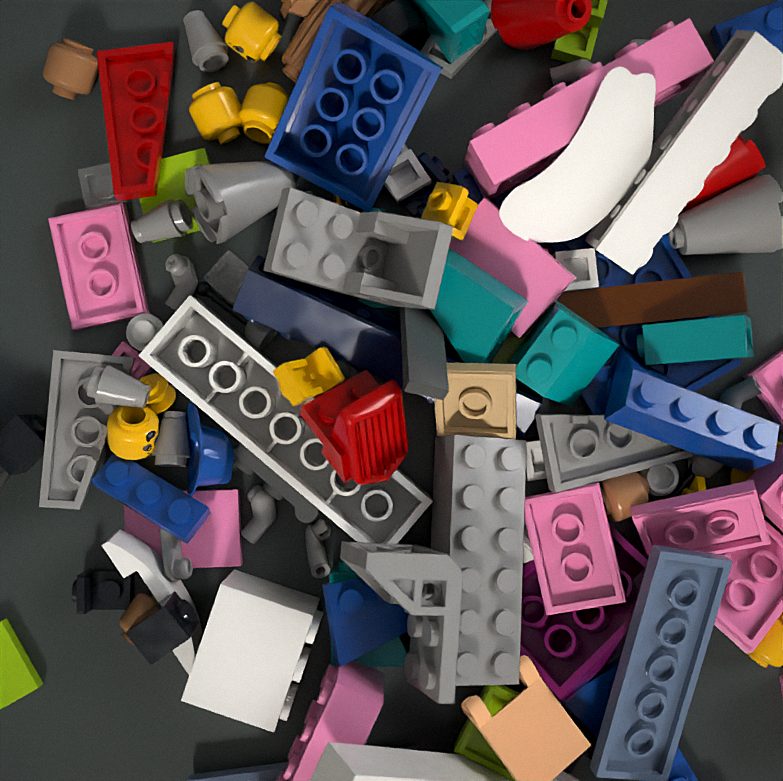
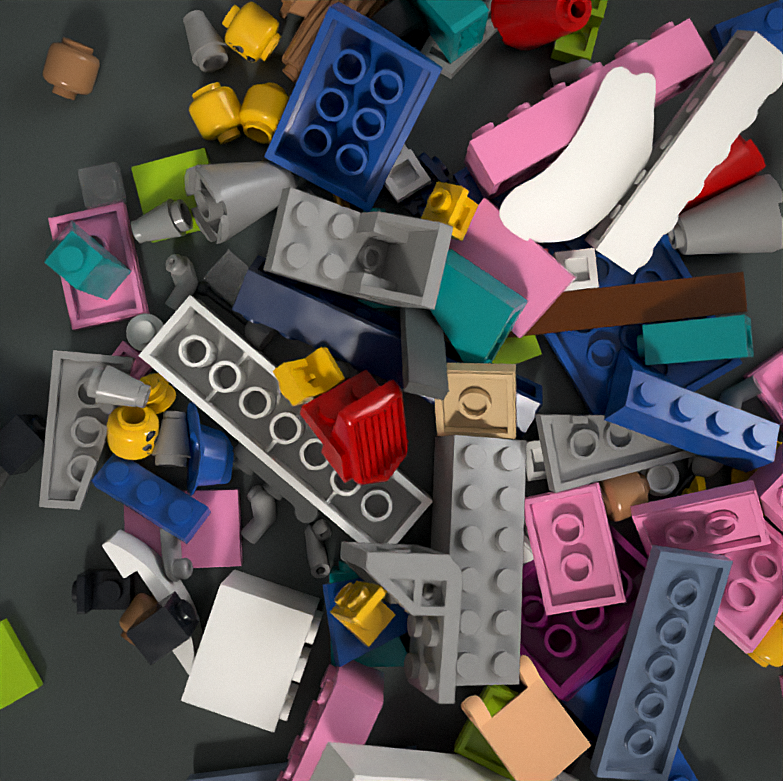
red wing [96,42,176,201] -> none
teal slope [508,300,619,406] -> none
none -> teal slope [44,221,132,300]
none -> yellow bracket [330,581,395,647]

